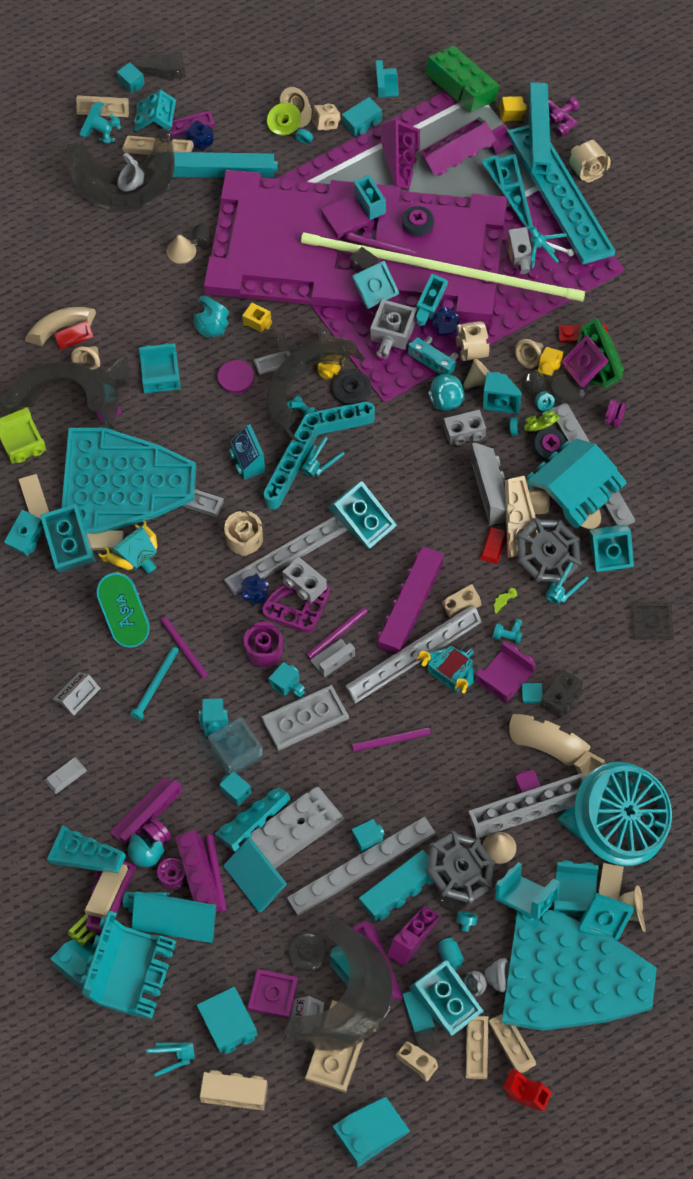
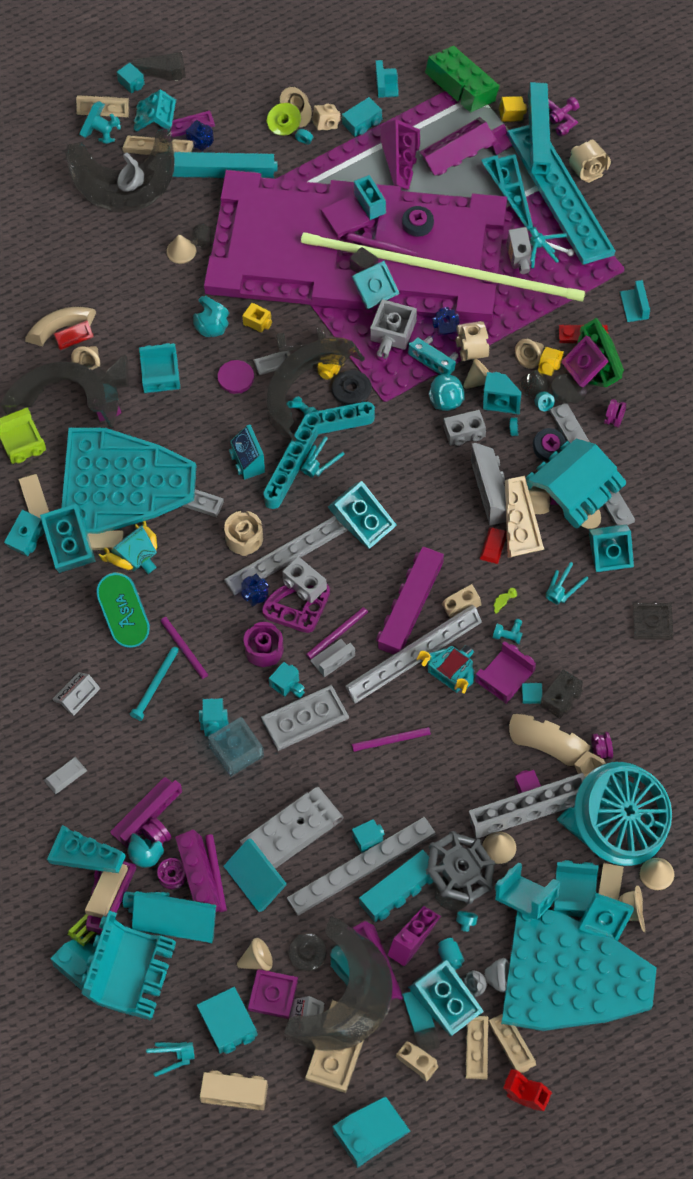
teal wing [215,787,291,852] -> none
teal brick [219,771,252,807] -> none
teal brick [415,274,448,326] -> none
dark grey plate [516,517,582,583] -> none
lime dish [524,410,559,431] -> none
none -> tan hat [237,938,273,971]
none -> magenta wheel [591,732,613,759]
none -> teal panel [620,280,650,322]
none -> tan hat [640,858,674,890]

